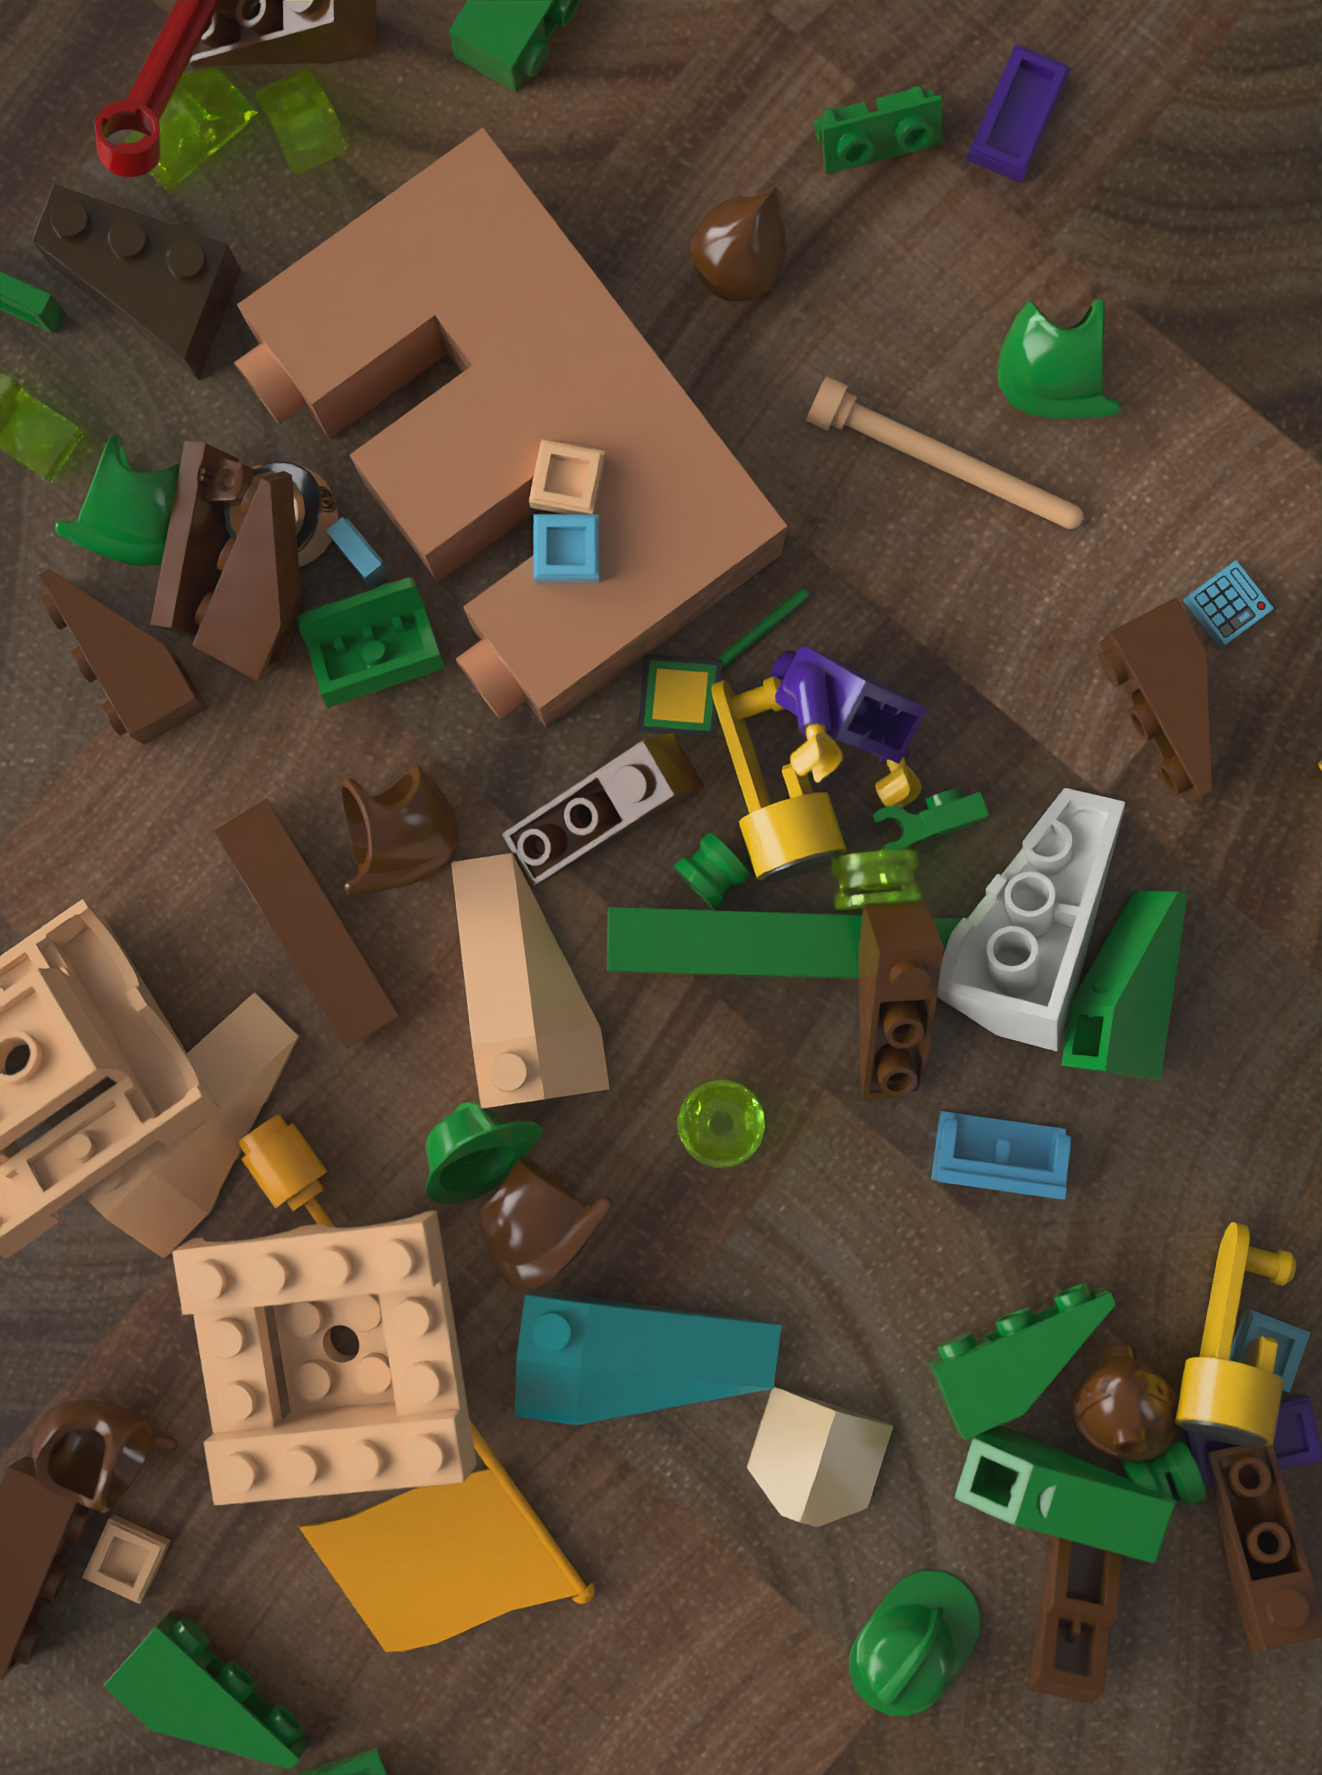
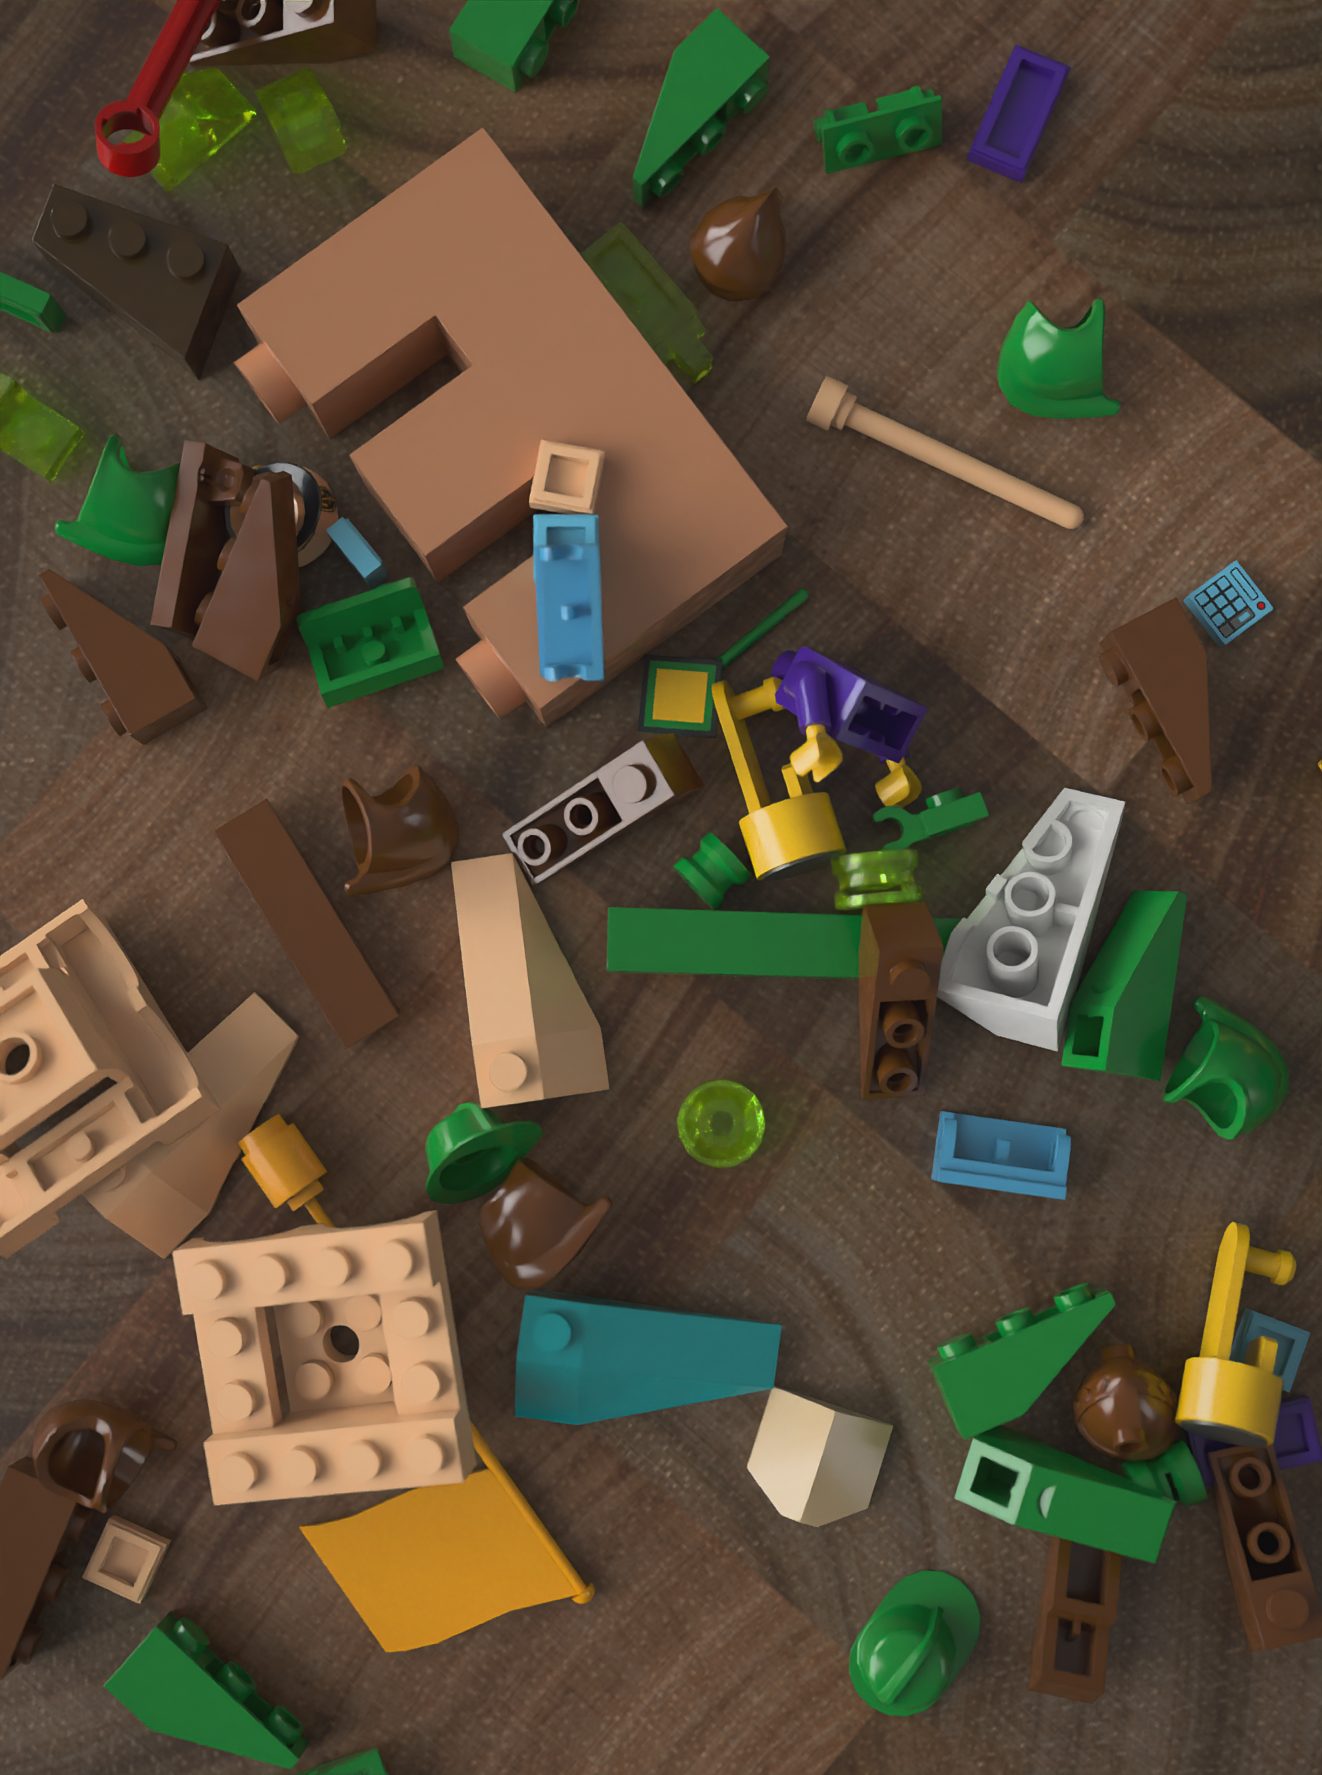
none -> dark azure hinge [534,543,605,681]
none -> clear neon green hinge [580,222,714,384]
none -> green slope [633,8,770,208]
none -> green piece [1162,996,1290,1140]

